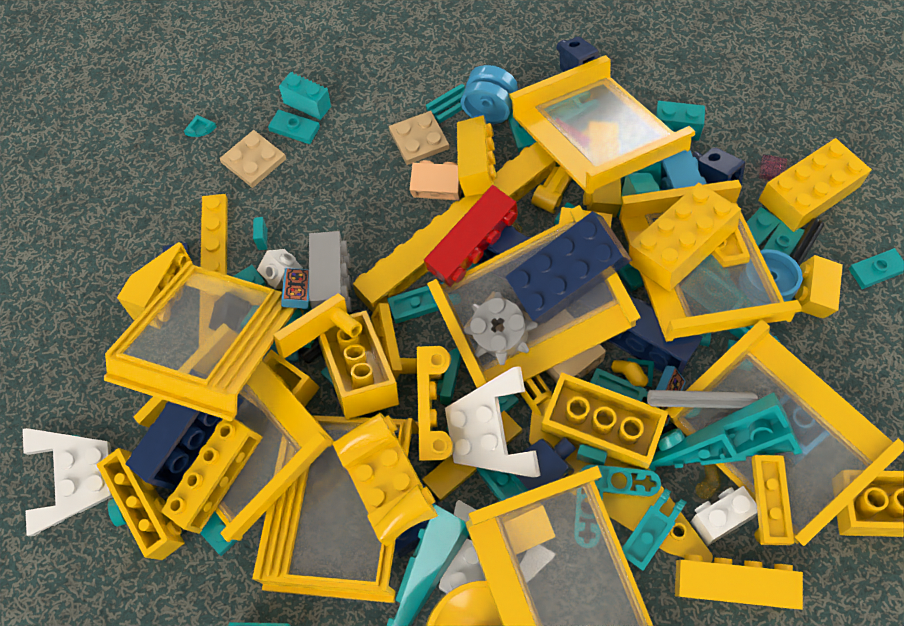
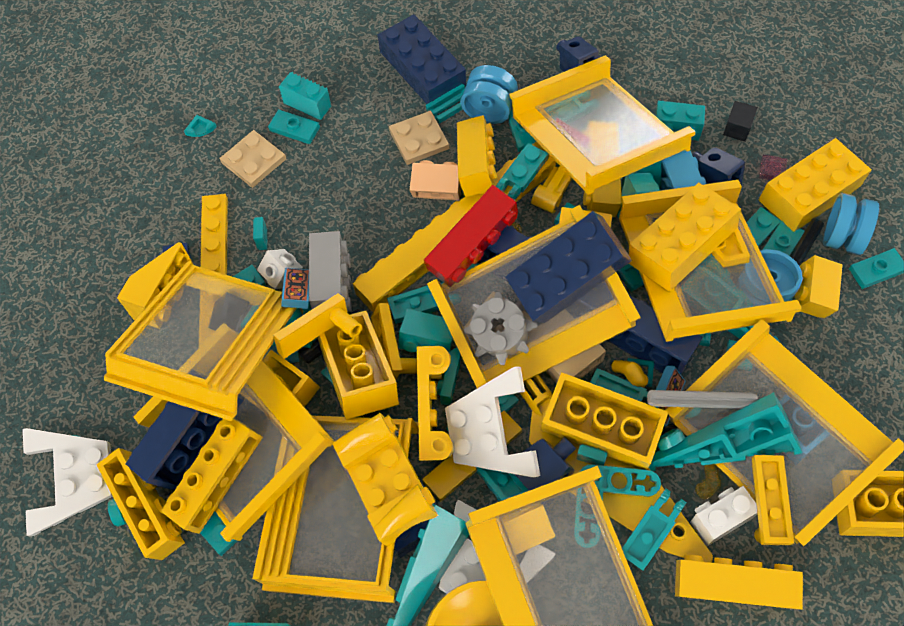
none -> dark blue brick [377,14,466,104]
none -> teal brick [398,309,454,352]
none -> teal hinge [496,143,548,200]
none -> black brick [723,101,758,142]
none -> dark azure wheel [823,192,879,255]

